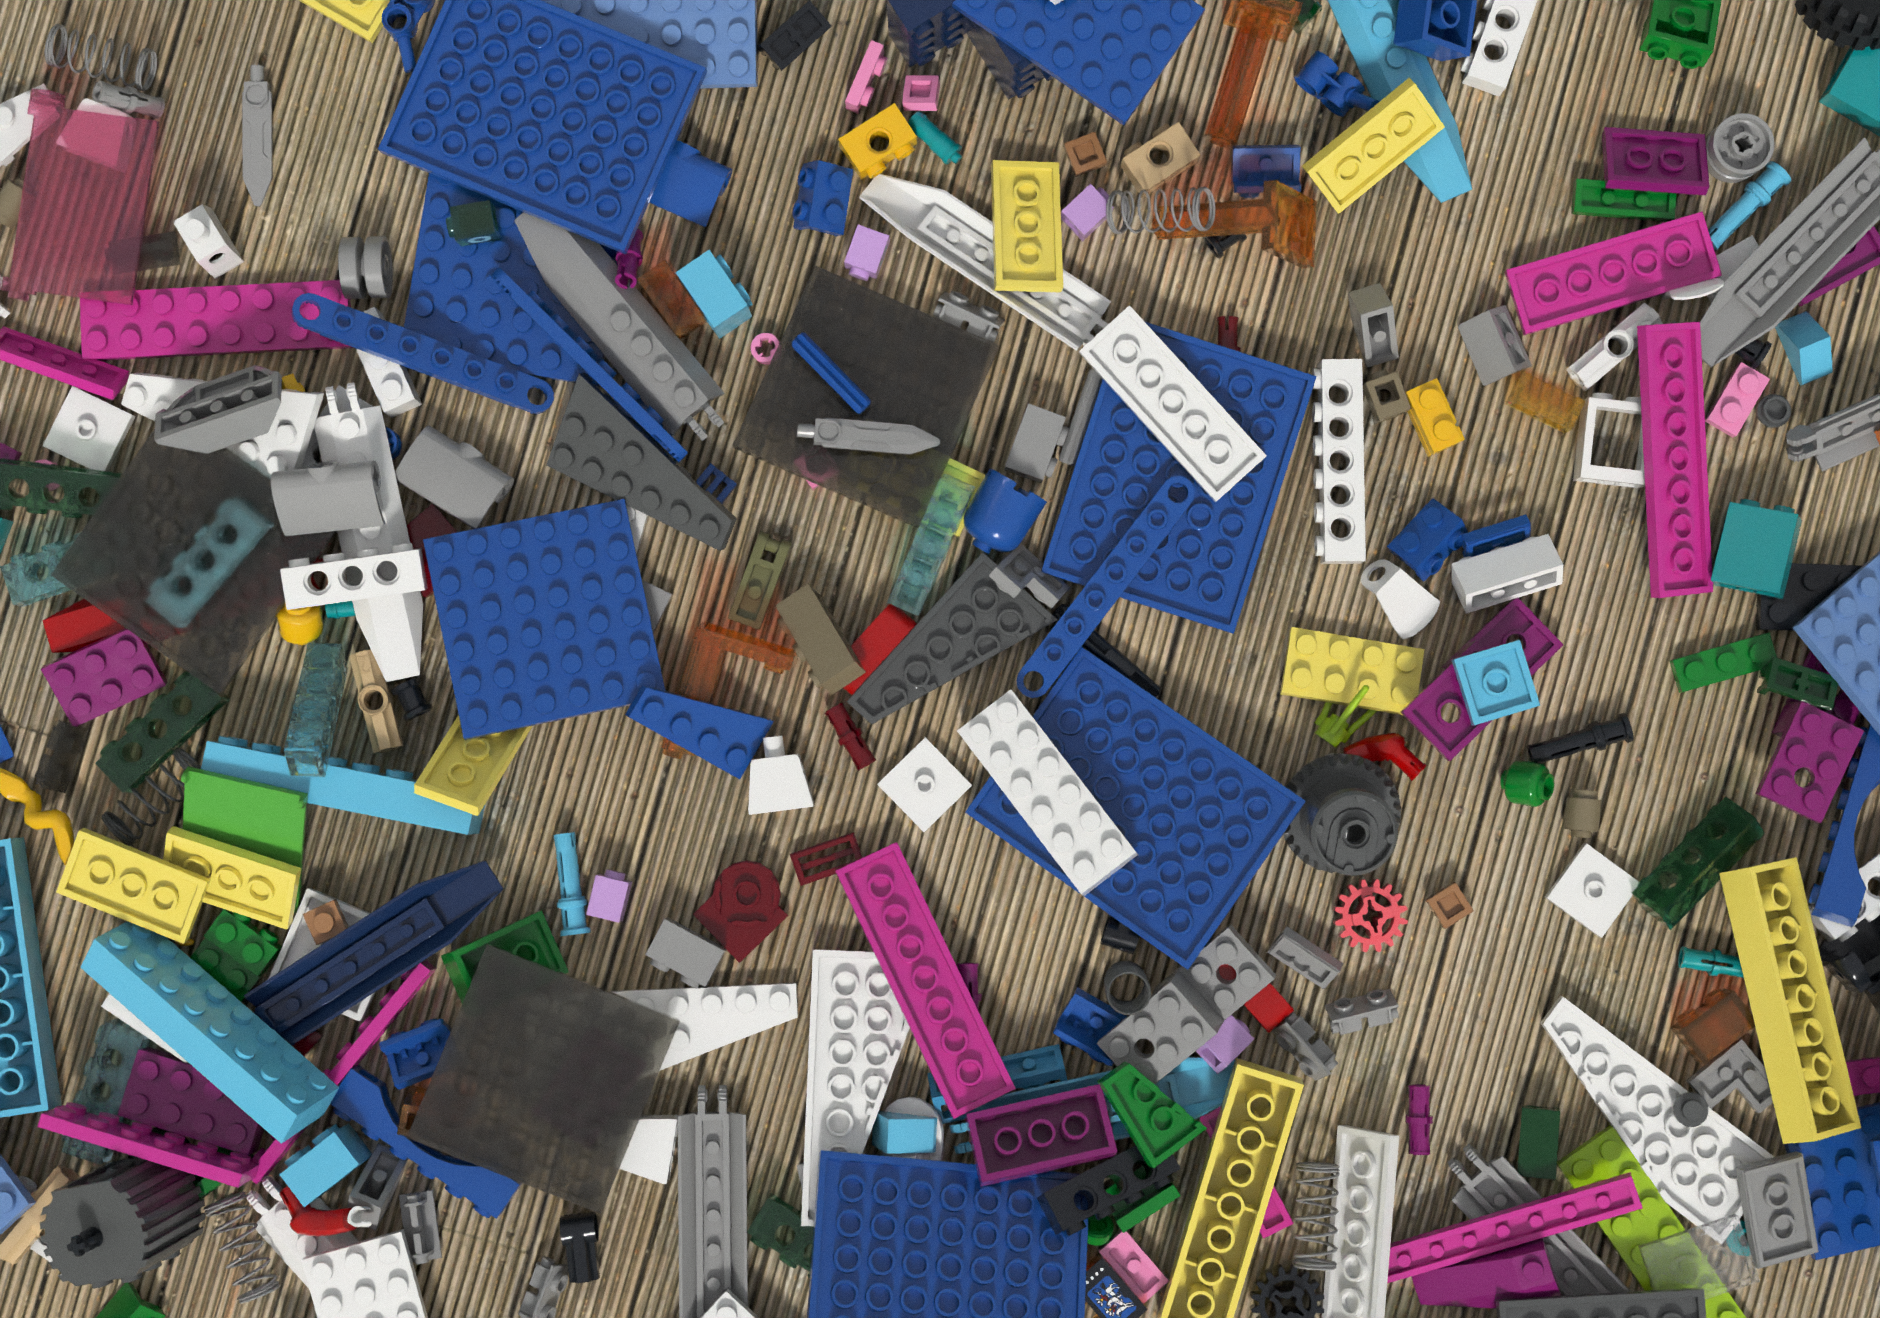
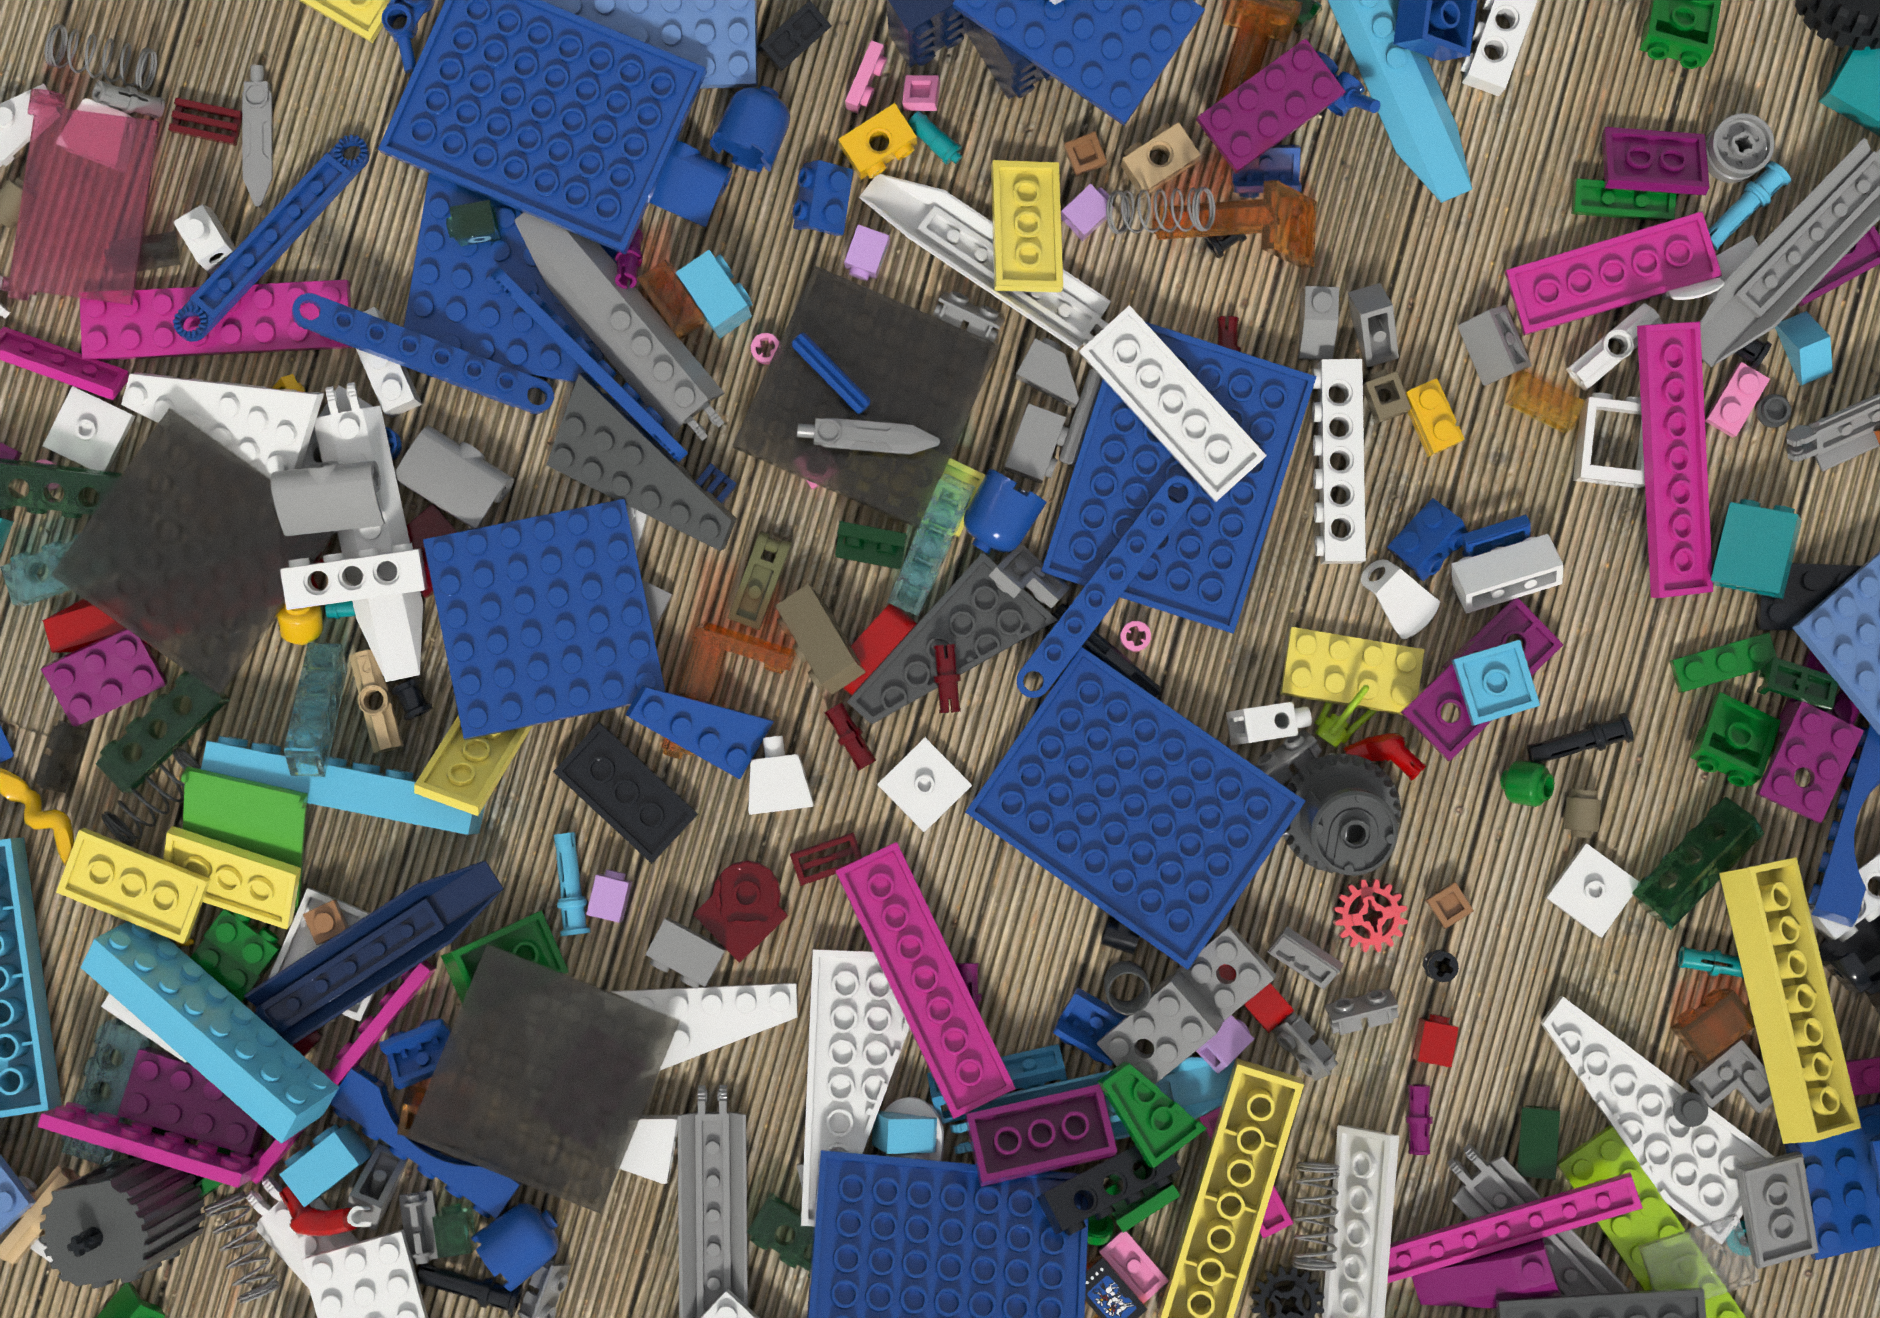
clear light blue brick [146,497,274,628] -> none
light grey wedge [154,365,282,454] -> none
light grey wheel [338,236,393,299] -> none
black piece [560,1212,600,1283] -> none
white brick [957,689,1138,896] -> none
light yellow plate [1302,78,1445,214] -> none
none -> dark red tile [168,98,242,146]
none -> blue plate [173,135,370,342]
none -> black pin [417,1263,523,1316]
none -> clear green brick [432,1203,478,1258]
none -> blue cylinder [471,1203,559,1292]
none -> black plate [553,722,699,864]
none -> blue cylinder [710,86,790,173]
none -> dark green bracket [835,521,907,569]
none -> dark red pin [934,644,961,714]
none -> light grey slope [1015,338,1079,409]
none -> bright pink bush [1120,621,1151,652]
none -> magenta plate [1196,38,1346,173]
none -> white torso [1226,702,1312,745]
none -> light grey hinge [1254,729,1322,785]
none -> light grey slope [1298,286,1339,360]
none -> red brick [1412,1014,1459,1067]
none -> black bush [1422,950,1459,982]
none -> green plate [1690,692,1781,787]

